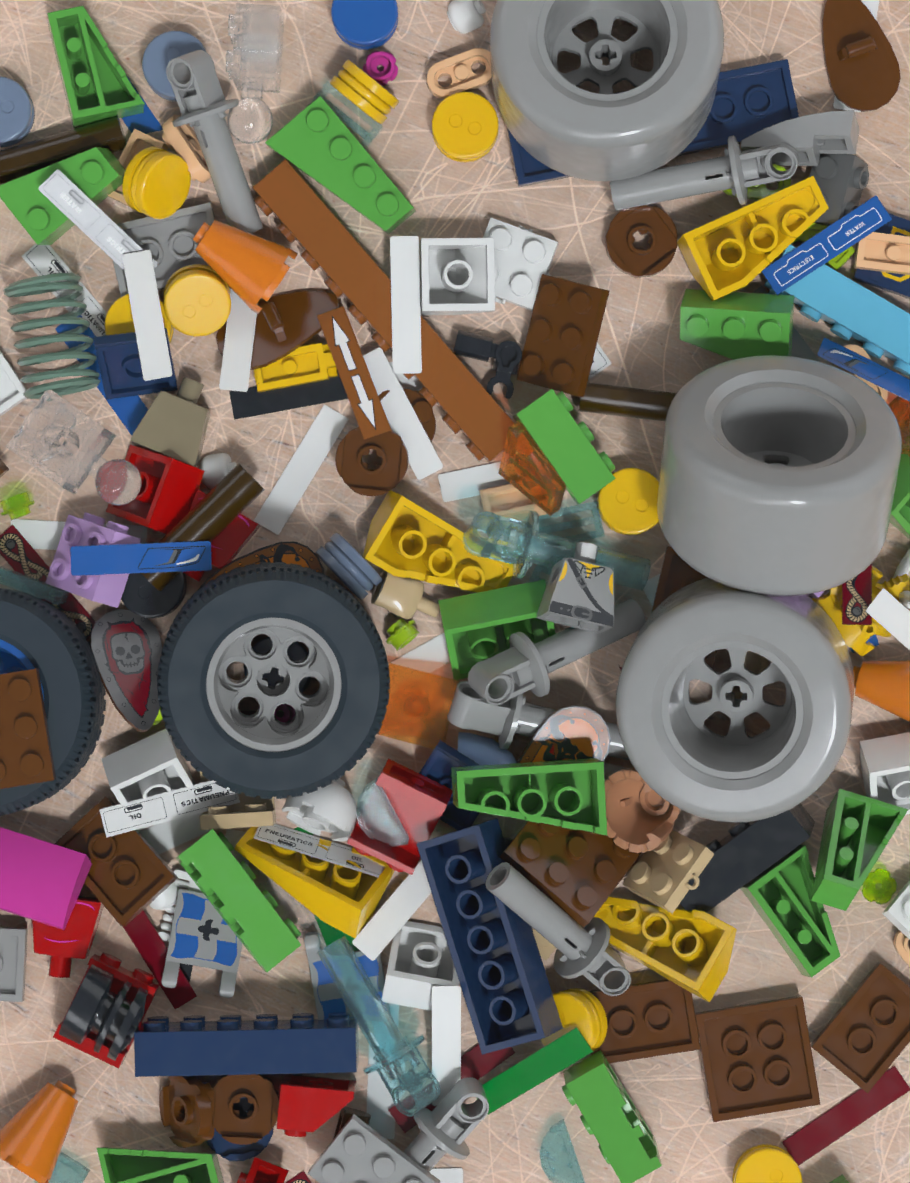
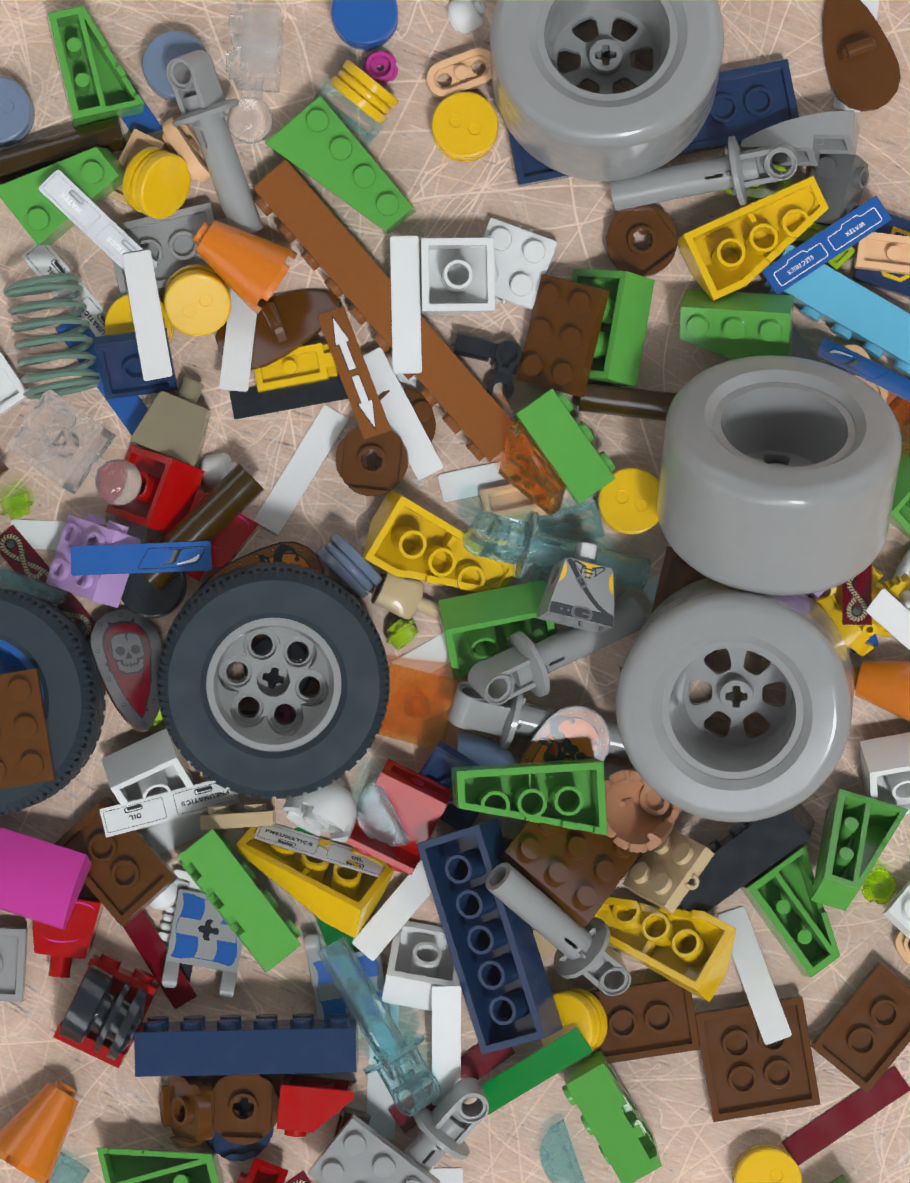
none -> bright green slope [571,269,655,387]
none -> white sticker [718,906,792,1045]

